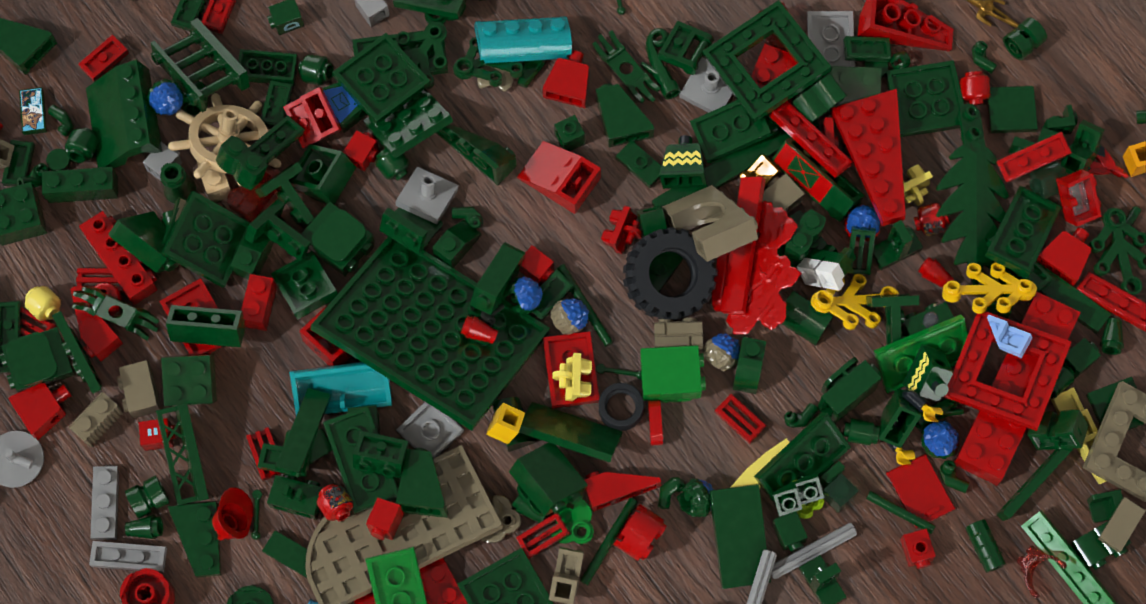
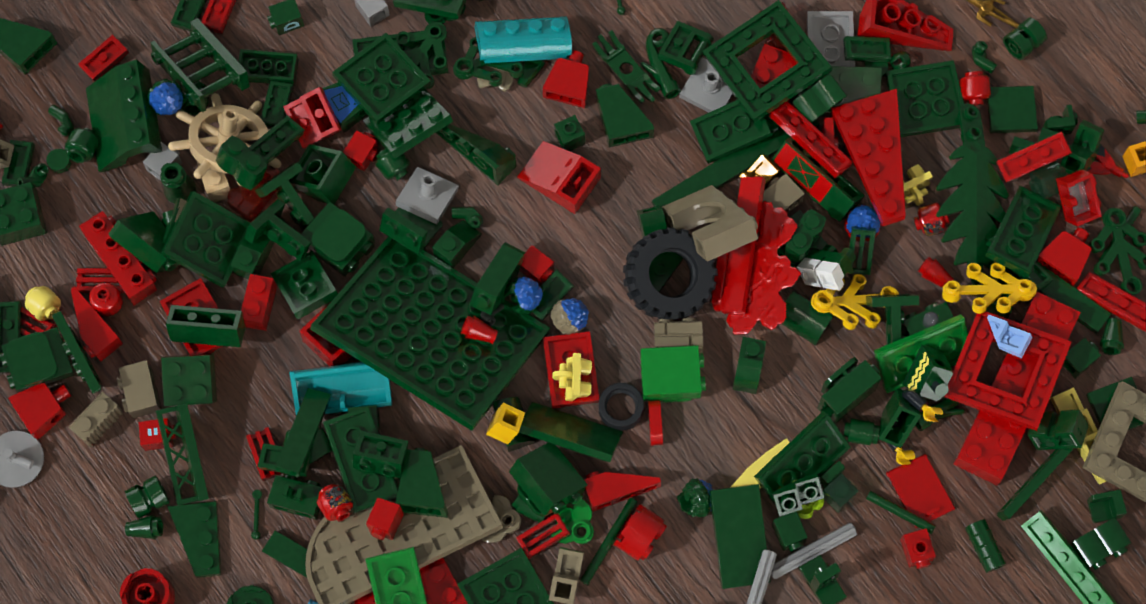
tile [19,87,47,135] -> none
dark green brick [42,167,118,203] -> none
dark green piece [72,286,159,341] -> none
light grey plate [89,541,167,573] -> none
light grey plate [91,466,119,540] -> none
red piece [212,487,253,541] -> none
dark green head [298,54,334,86] -> none
light grey tile [396,402,464,458] -> none
dark green bar [557,264,613,347] -> none
dark green hinge [596,364,642,380] -> none
red hips [601,206,643,254] -> none
dark green plate [616,140,661,188] -> none
dark green arm [658,477,686,509] -> none
dark green torso [660,135,707,189] -> none
piece [703,333,740,372] -> none
red tile [714,394,767,444] -> none
dark green arm [784,403,819,428] -> none
dark green bracket [873,220,923,270] -> none
blue piece [921,420,960,459] -> none
dark green arm [940,460,970,493] -> none
clear red helmet [1017,545,1067,598] -> none
dark green cone [1050,364,1075,399] -> none
dark tan tile [1098,497,1146,552] -> none

